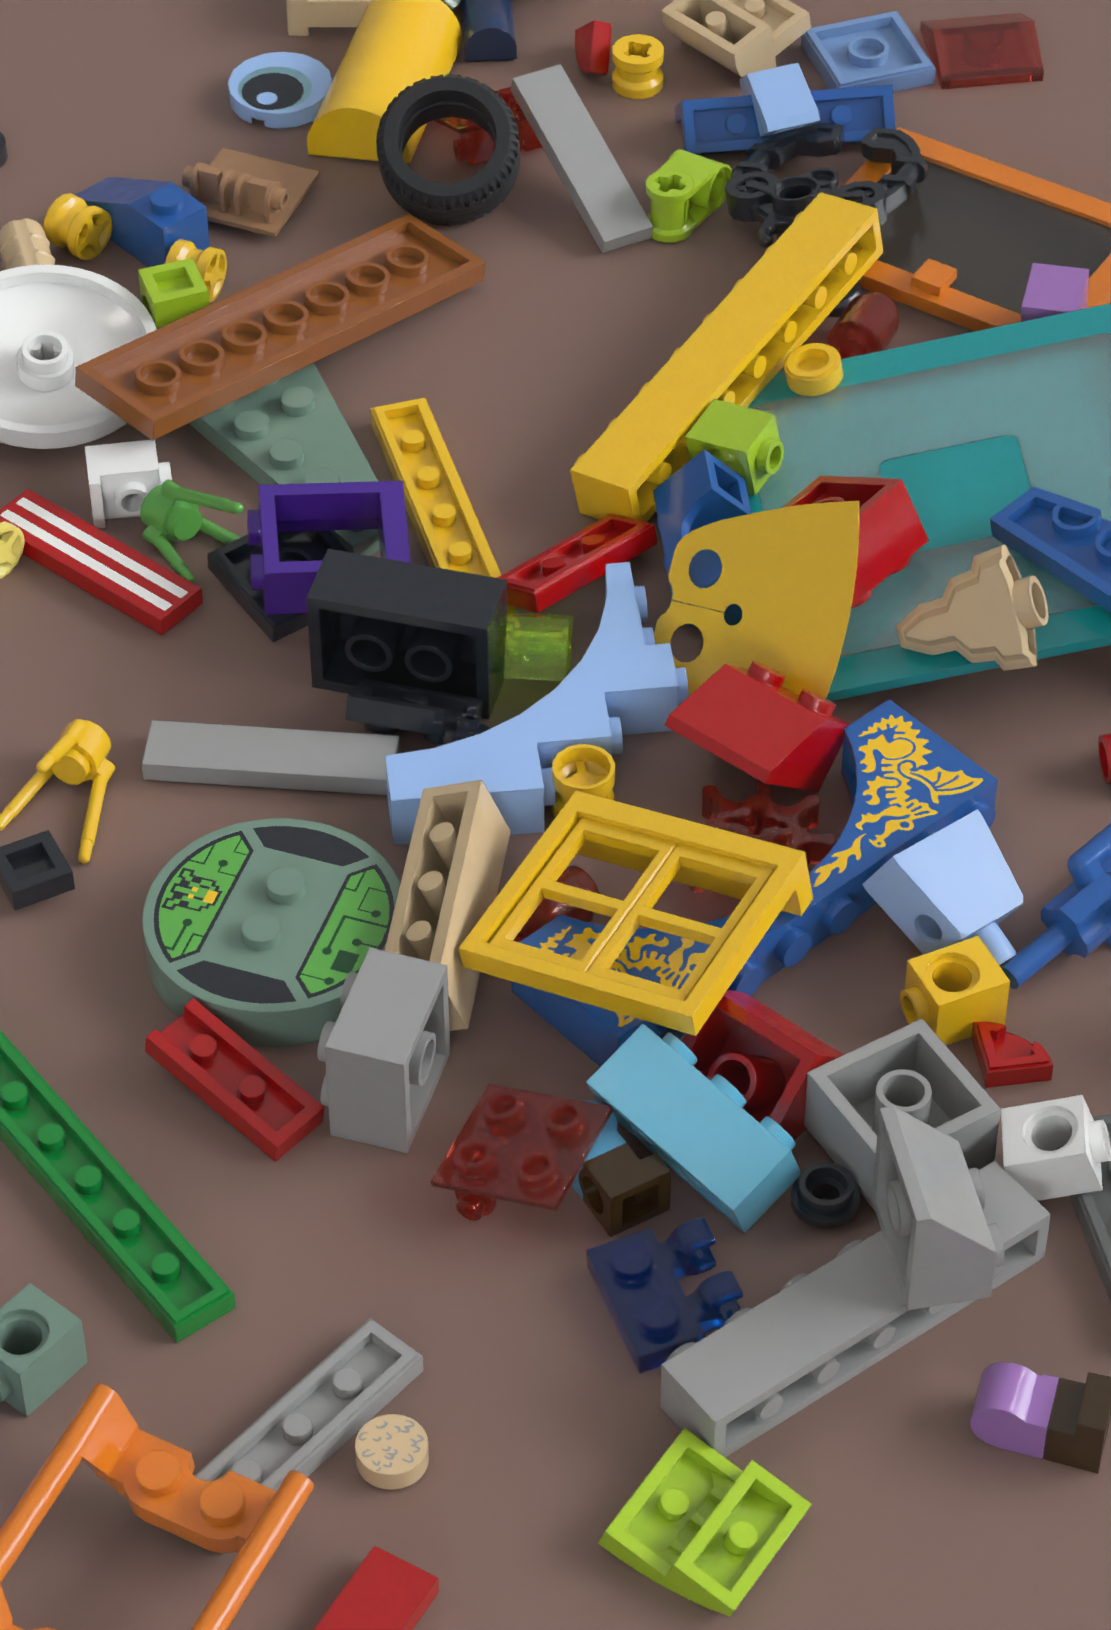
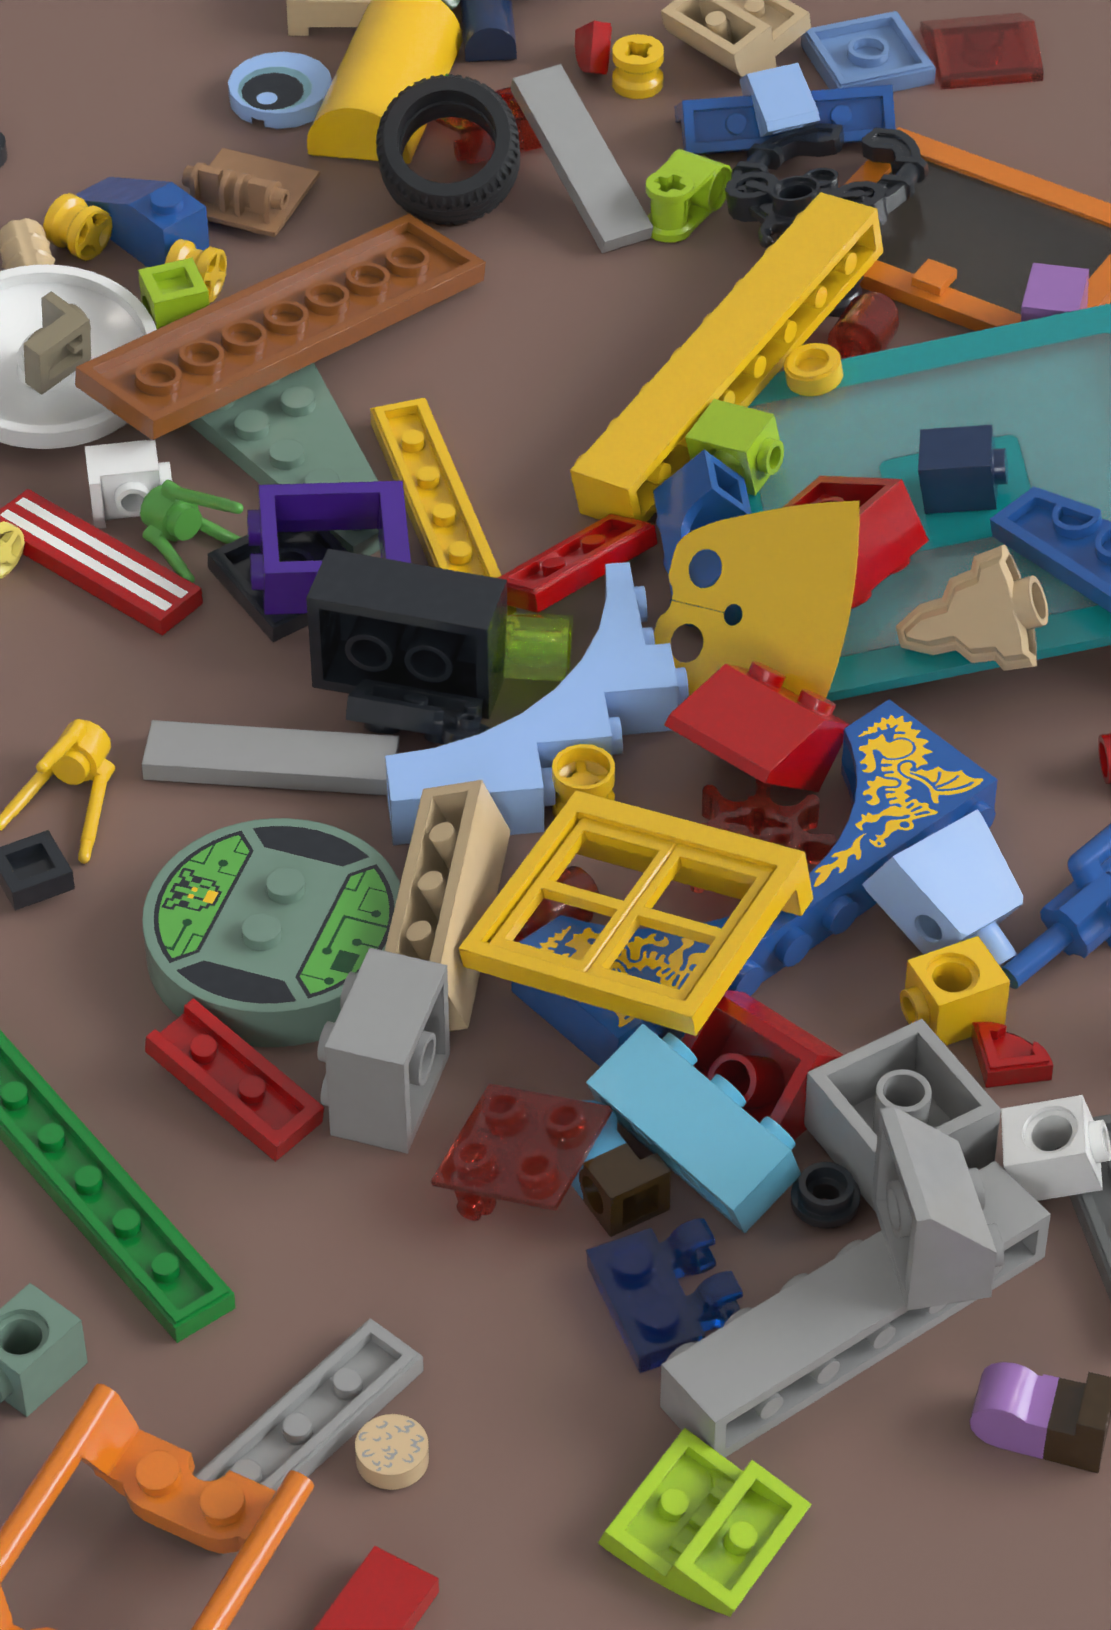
none -> dark tan bracket [23,291,91,395]
none -> dark blue brick [918,424,1008,514]

